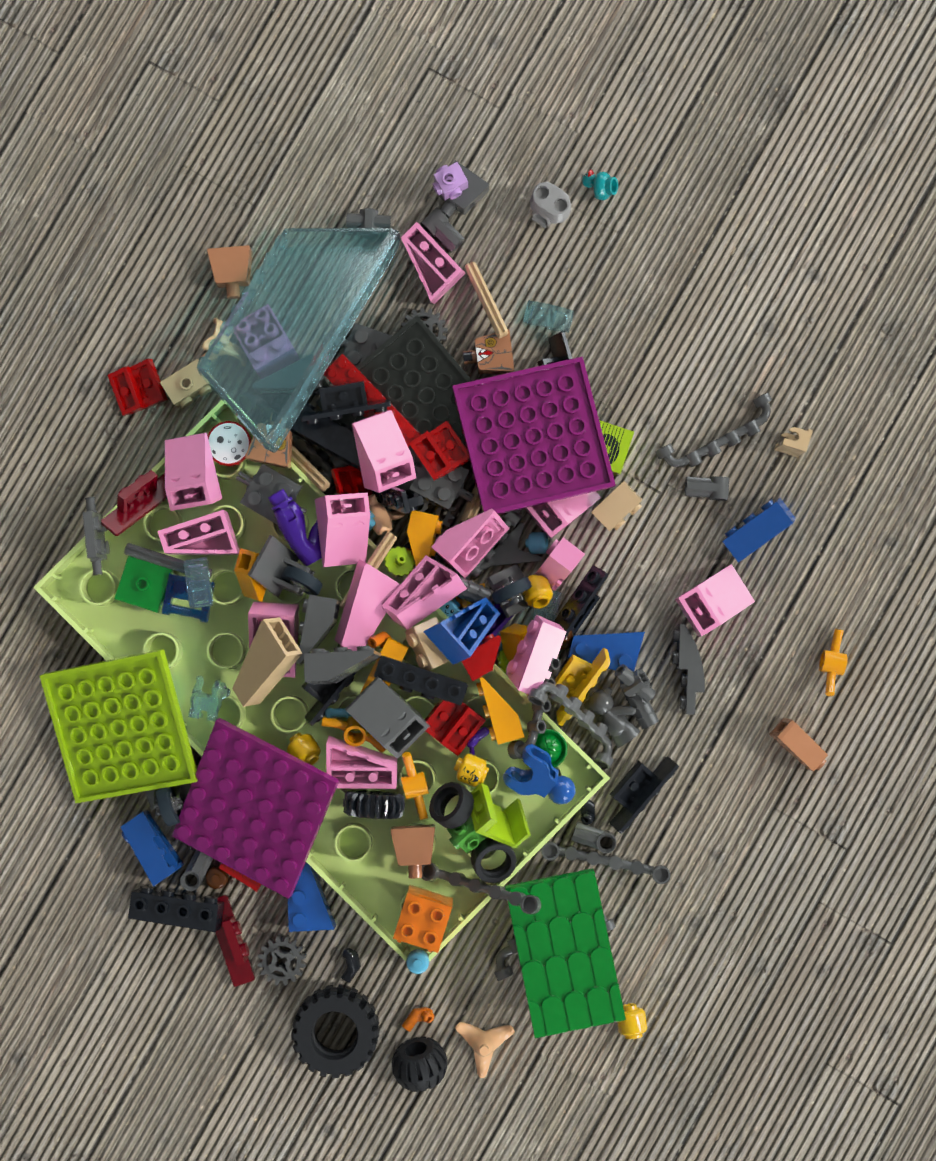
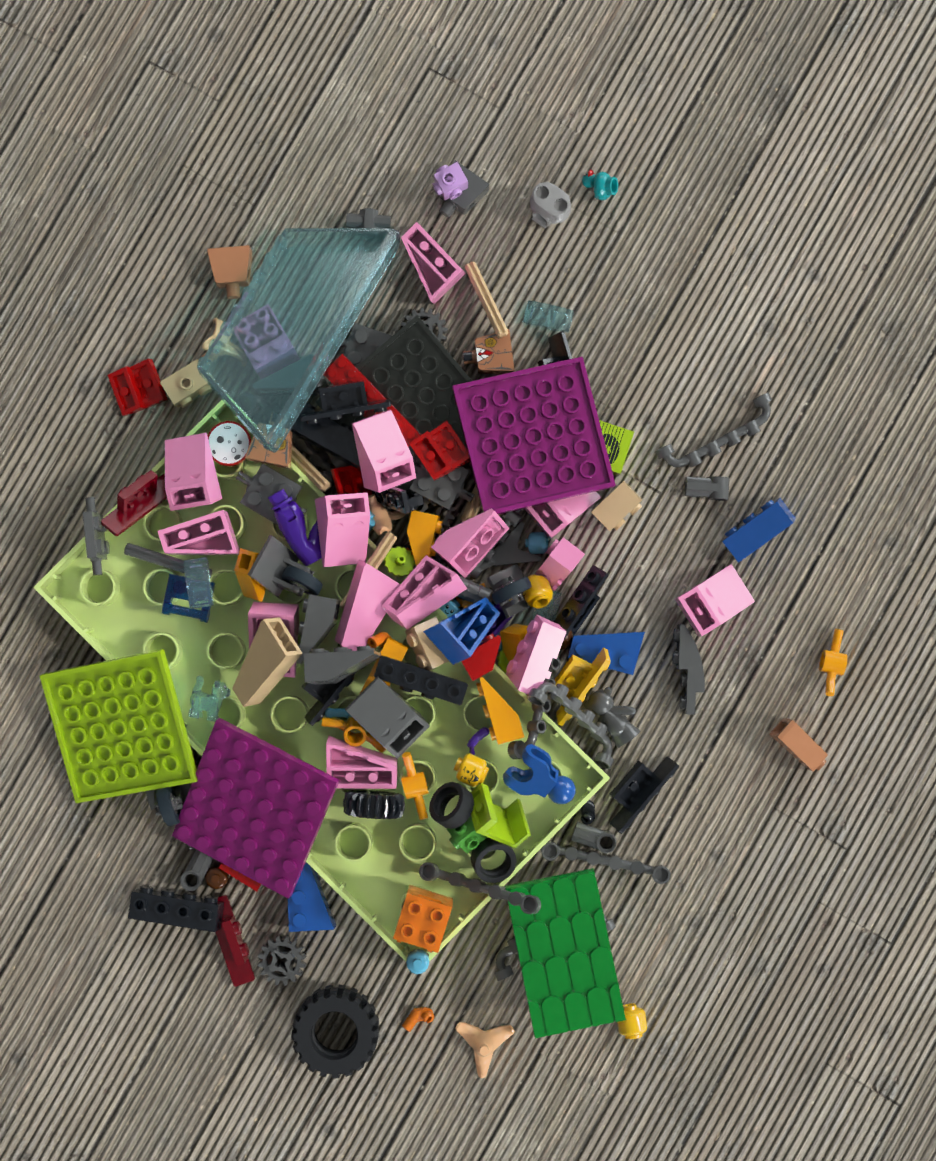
green plate [114,556,173,613] -> none
blue wedge [121,809,184,887] -> none
yellow head [287,733,321,765] -> none
black arm [341,948,361,983] -> none
nougat torso [391,824,435,879] -> none
black wheel [392,1037,447,1092] -> none
dark grey piece [420,207,465,253] -> none
red slope [425,699,486,756] -> none
green hat [535,729,567,768] -> none
dark grey axle [614,664,655,702] -> none
dark grey axle [622,689,659,730] -> none
tan hinge [774,427,813,457] -> none

